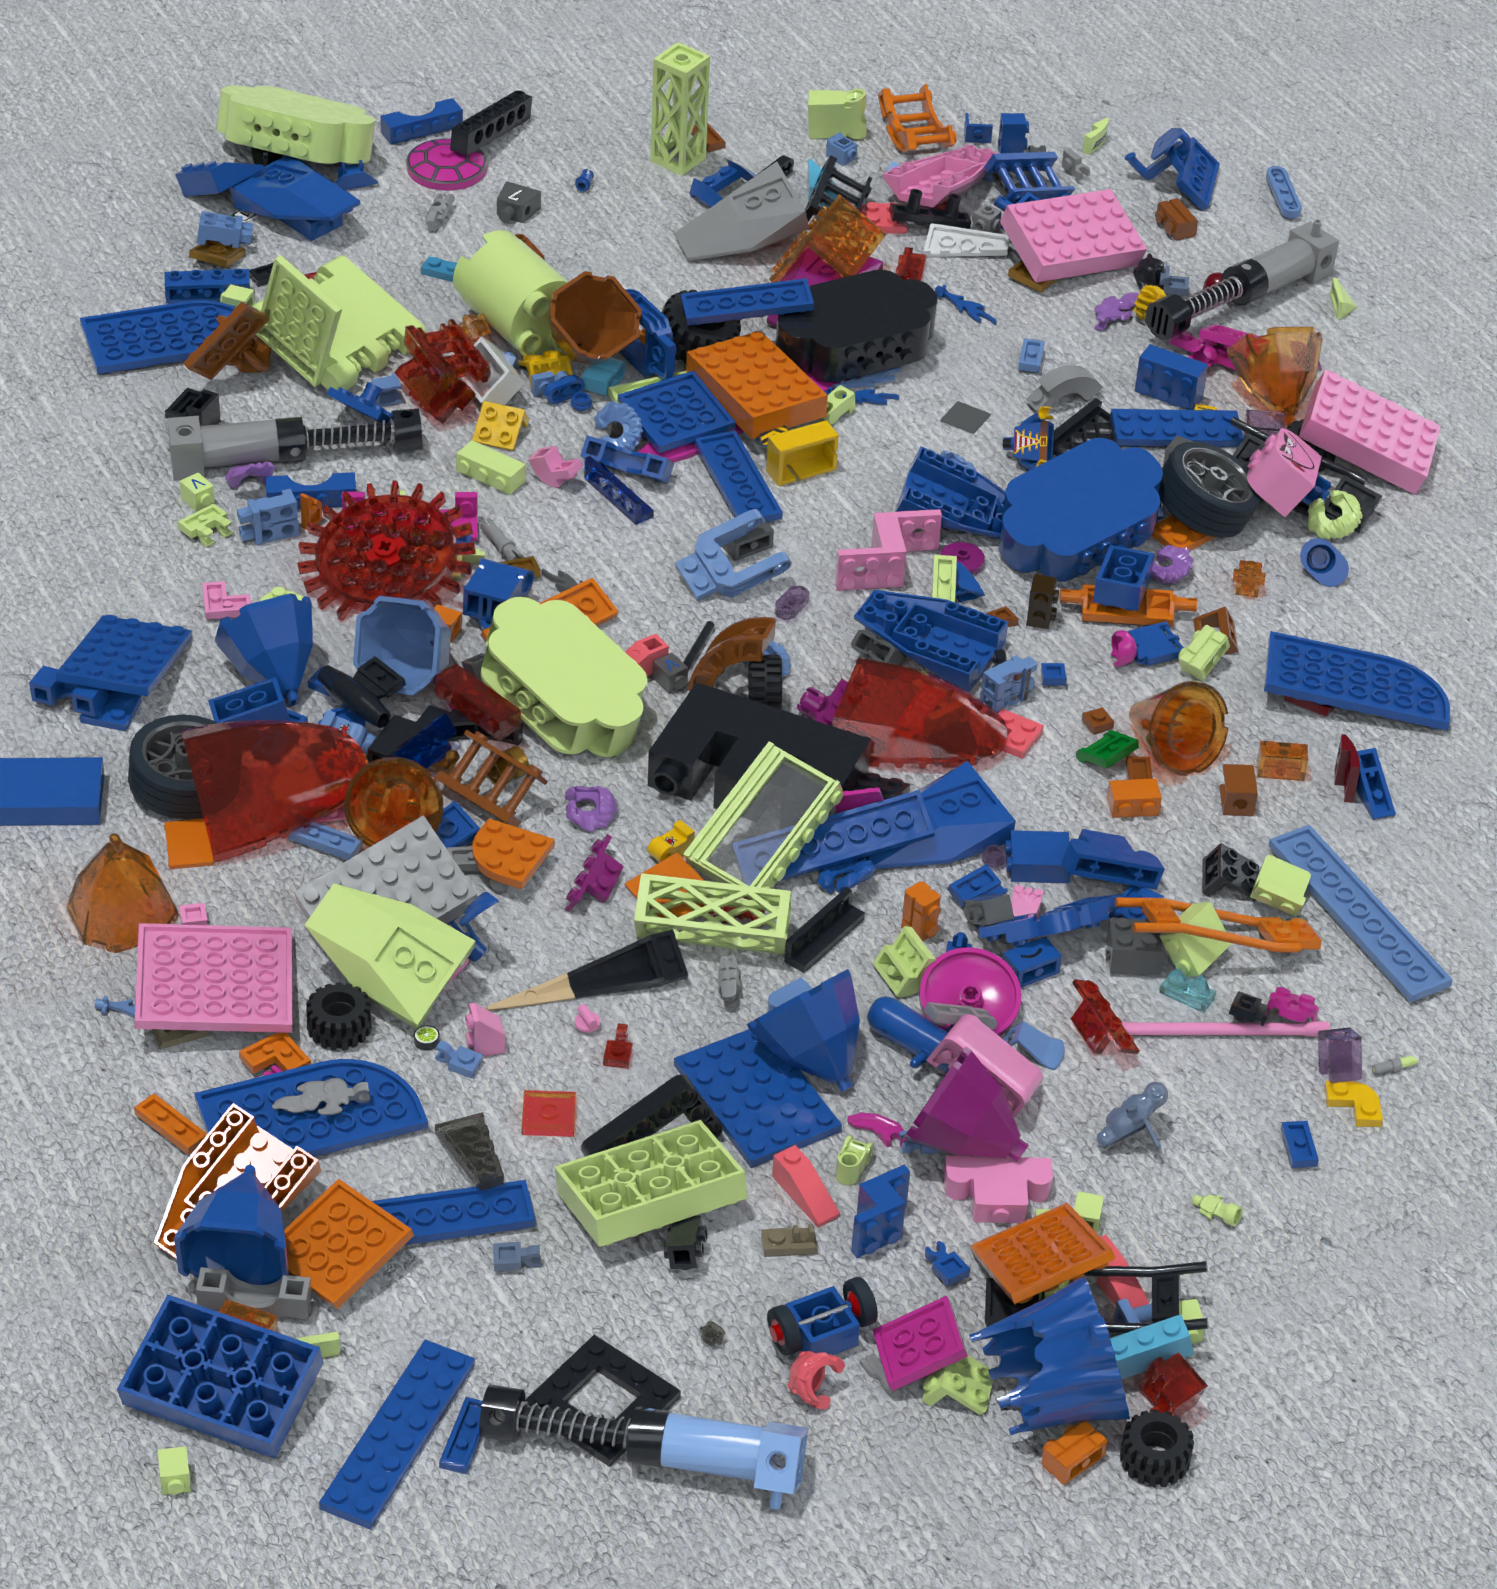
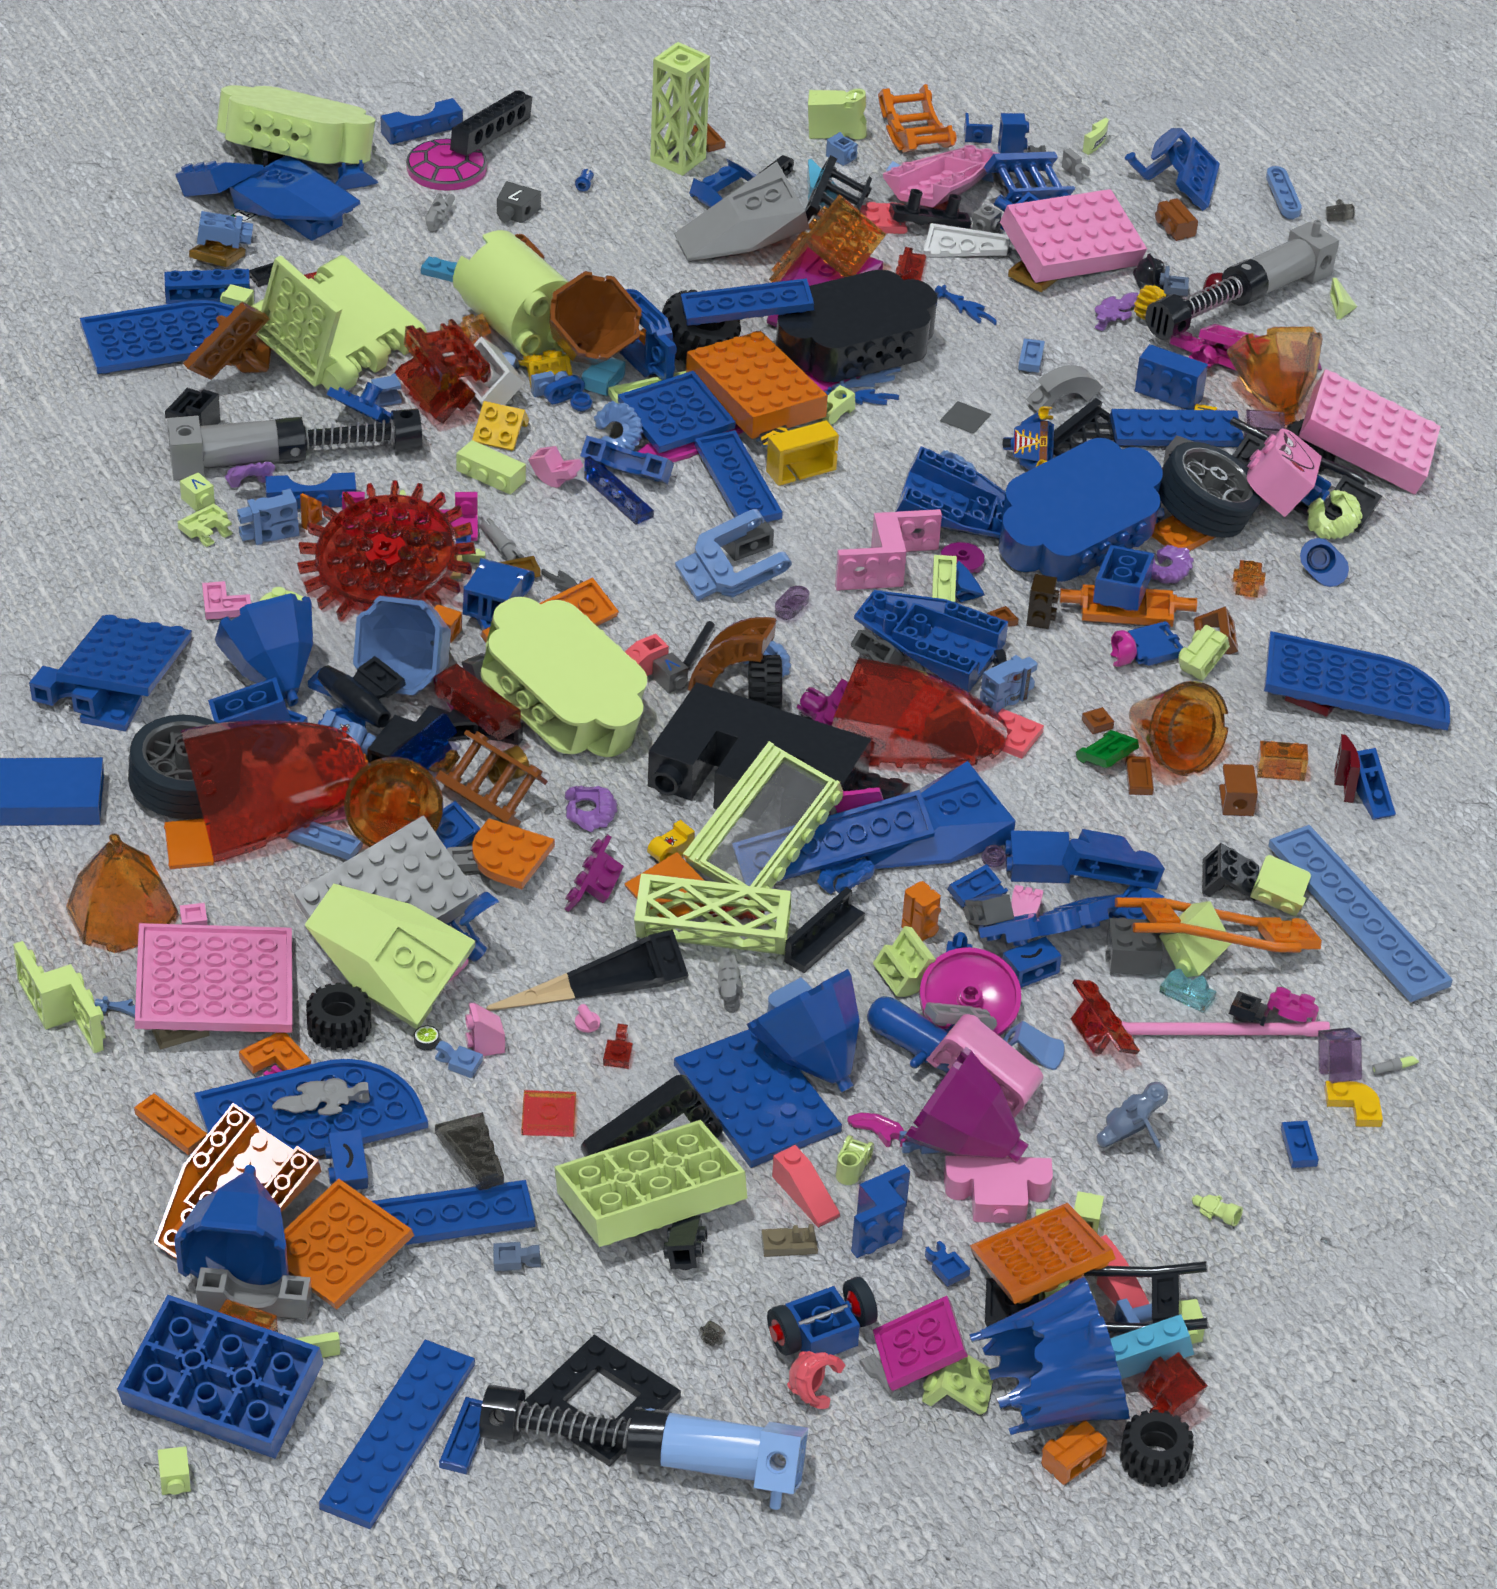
blue plate [1041,663,1066,686] -> none
orange brick [1107,778,1162,818] -> none
none -> yellowish green bracket [13,941,106,1053]
none -> blue brick [324,1129,368,1190]
none -> clear smoke piece [1325,199,1355,222]

